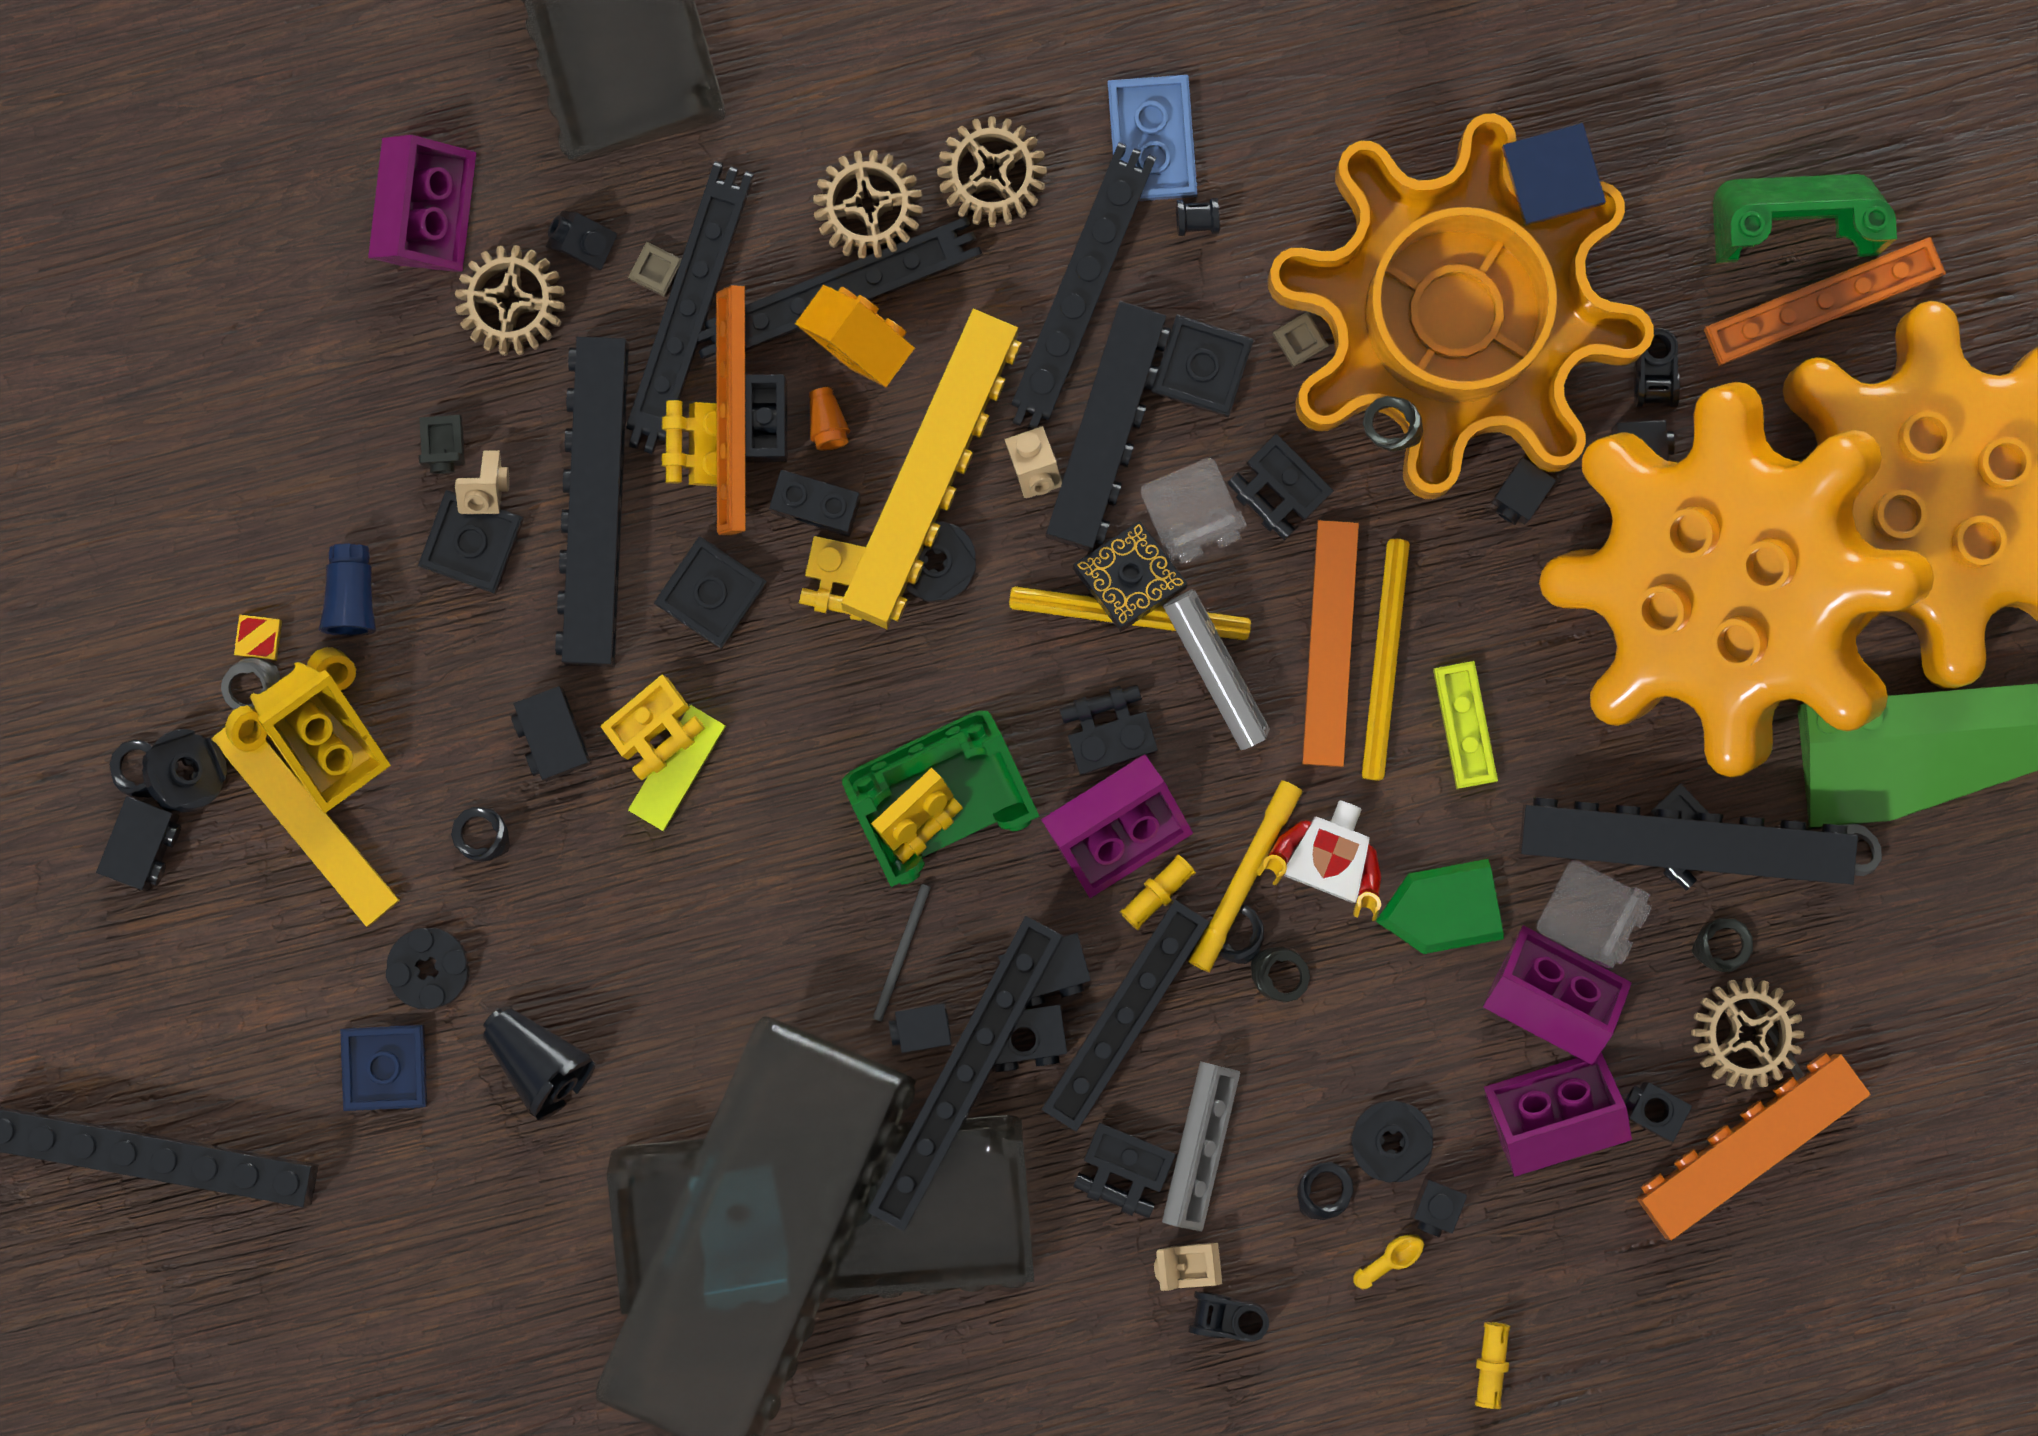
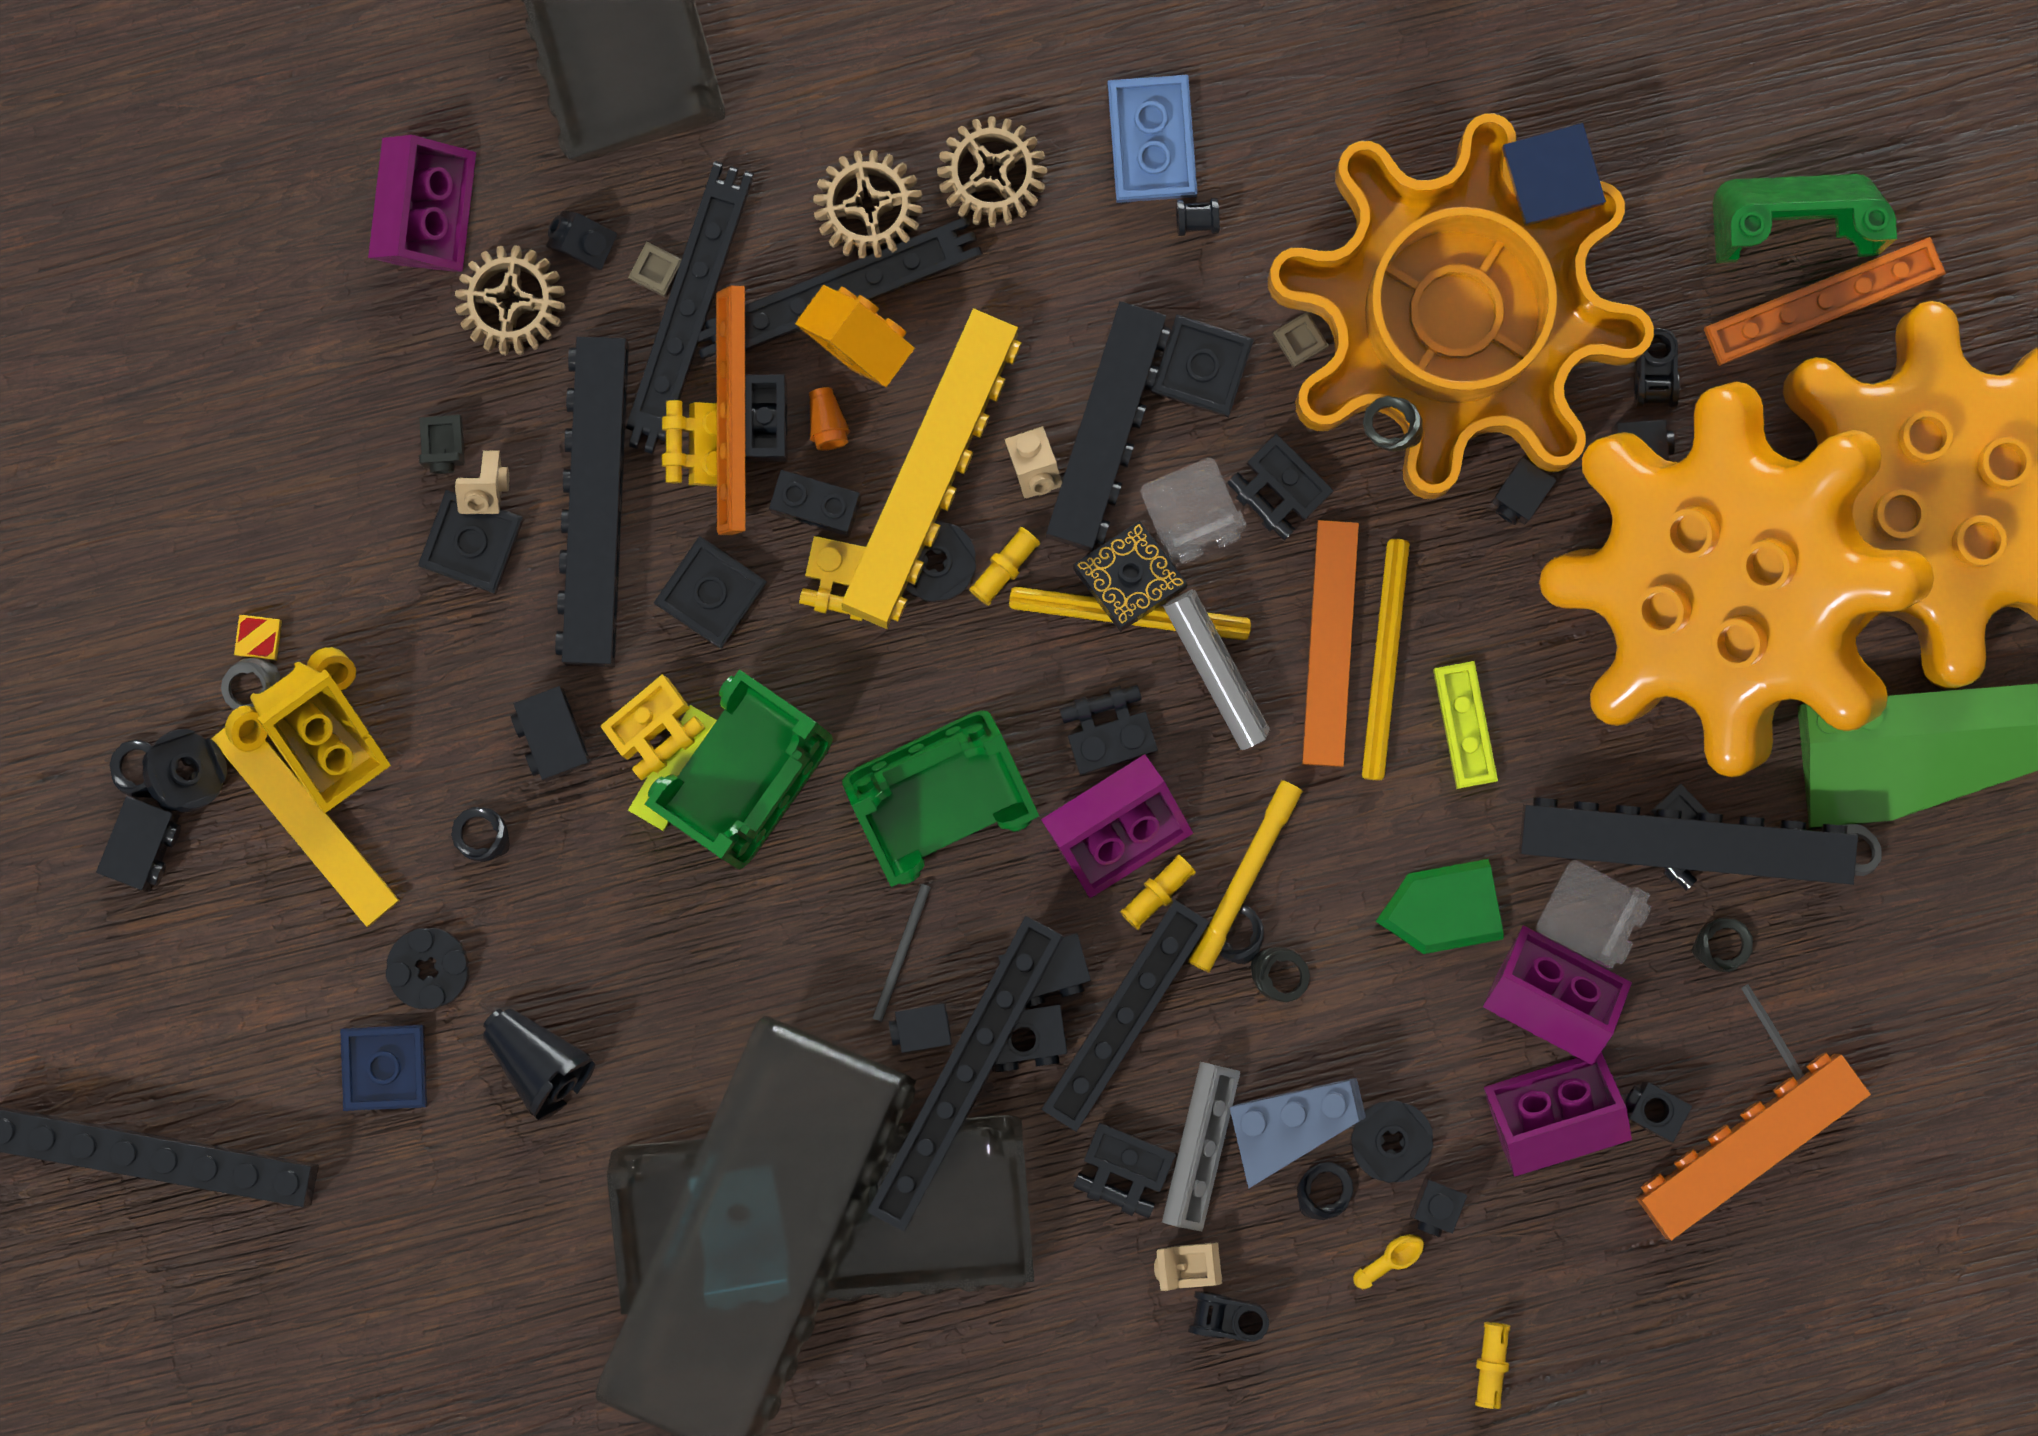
dark blue plant [319,544,376,636] -> none
yellow plate [871,768,963,864] -> none
black hinge [1011,142,1156,430] -> none
torso [1257,800,1381,921] -> none
tan gear [1691,978,1804,1089] -> none
none -> green windscreen [644,669,833,869]
none -> yellow pin [969,527,1040,606]
none -> sand blue wedge [1230,1077,1366,1189]

